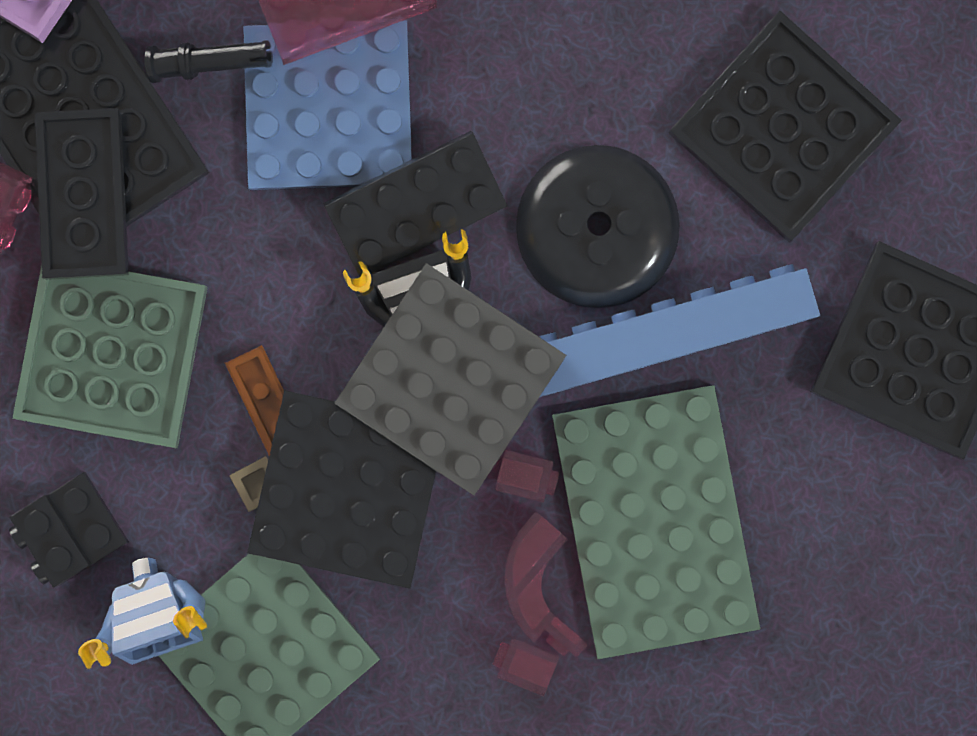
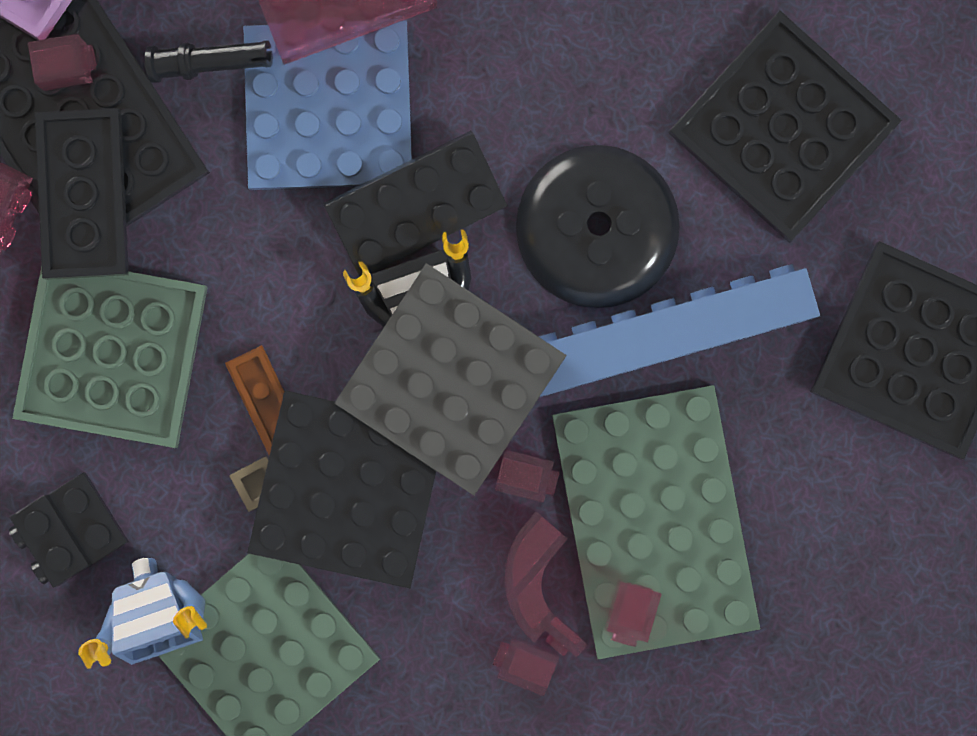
none -> clear pink brick [28,34,96,91]
none -> clear pink brick [605,579,662,647]

